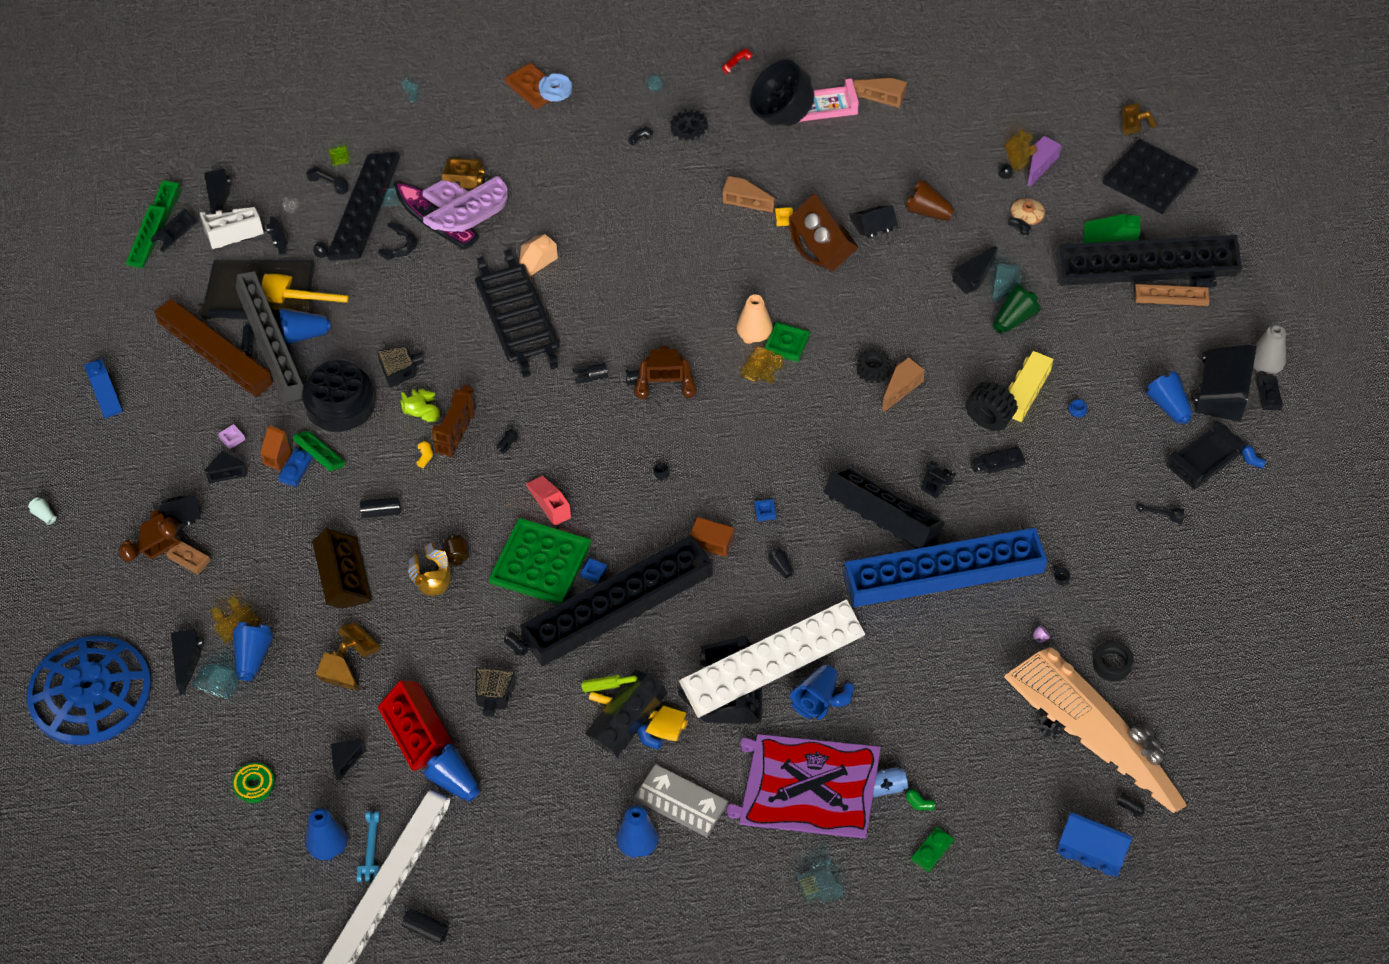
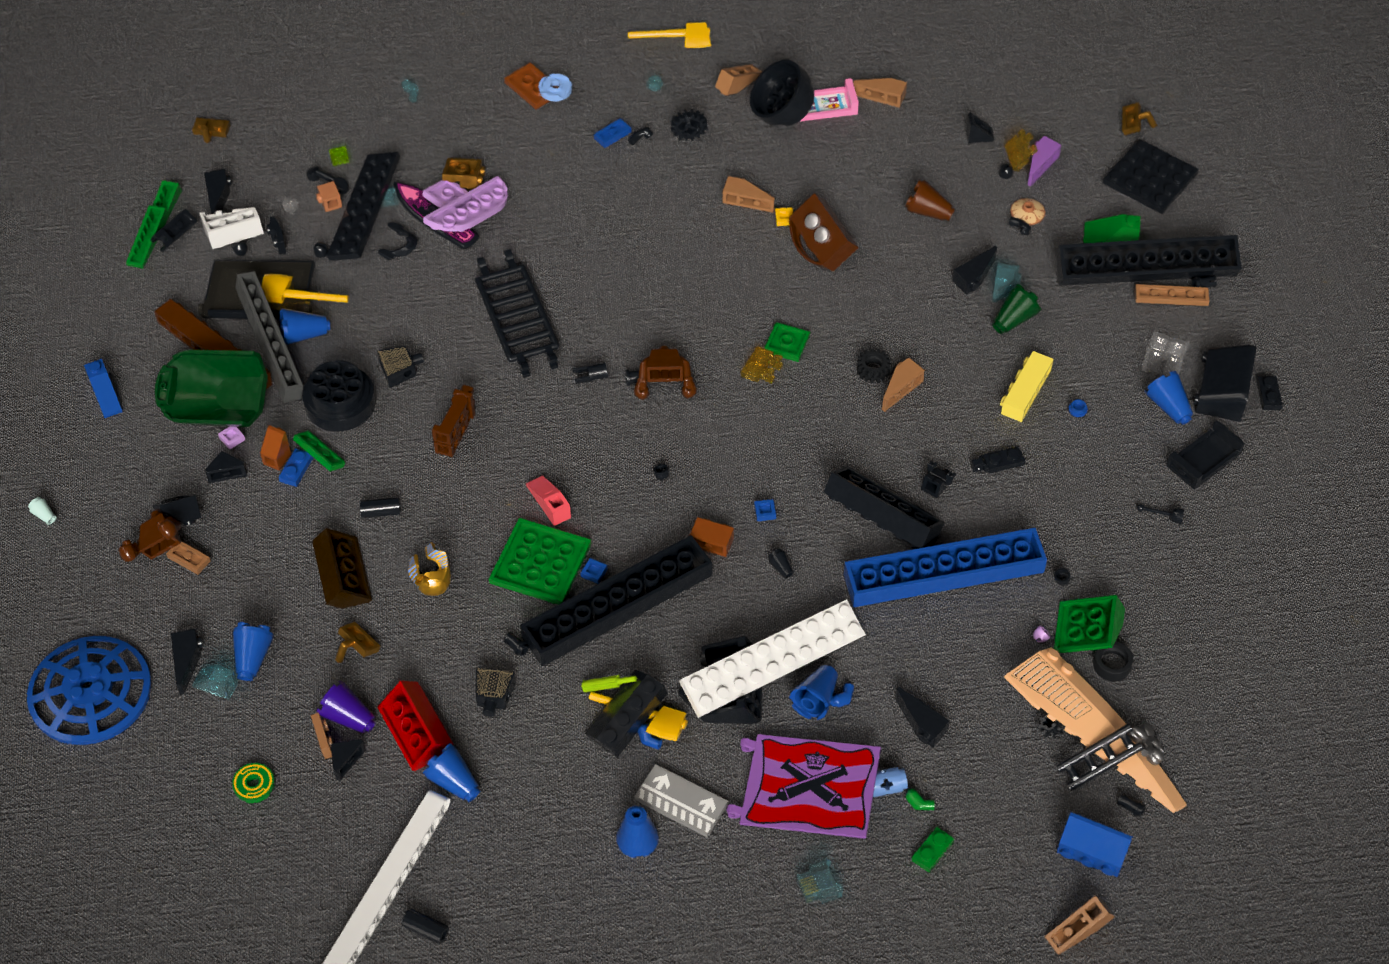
clear yellow plate [210,596,259,644] -> none
black axle [241,324,254,357] -> none
blue cone [305,808,348,860] -> none
pearl gold slope [316,652,359,691] -> none
dark azure hinge [357,811,380,882] -> none
lime animal [400,388,441,422] -> none
yellow arm [416,441,433,468] -> none
dark brown head [443,535,469,566] -> none
black pin [496,429,518,454] -> none
light nougat slope [519,234,558,276] -> none
red arm [722,48,753,75] -> none
light nougat cone [736,294,773,344] -> none
black slope [849,205,898,238] -> none
black tyre [965,381,1018,431] -> none
blue arm [1242,445,1266,469] -> none
light grey cone [1253,325,1286,375] -> none
none -> dark green windscreen [155,350,268,427]
none -> pearl gold plate [192,118,230,143]
none -> black hinge [232,242,248,256]
none -> medium nougat plate [311,713,333,759]
none -> nougat brick [316,181,342,212]
none -> dark purple cone [317,680,376,733]
none -> blue plate [594,118,631,148]
none -> yellow piece [628,22,711,48]
none -> medium nougat slope [715,64,762,96]
none -> black slope [895,687,950,748]
none -> black slope [966,112,995,143]
none -> medium nougat slope [1045,896,1115,955]
none -> green slope [1054,595,1125,653]
none -> black bar [1056,723,1144,791]
none -> clear piece [1142,331,1190,377]

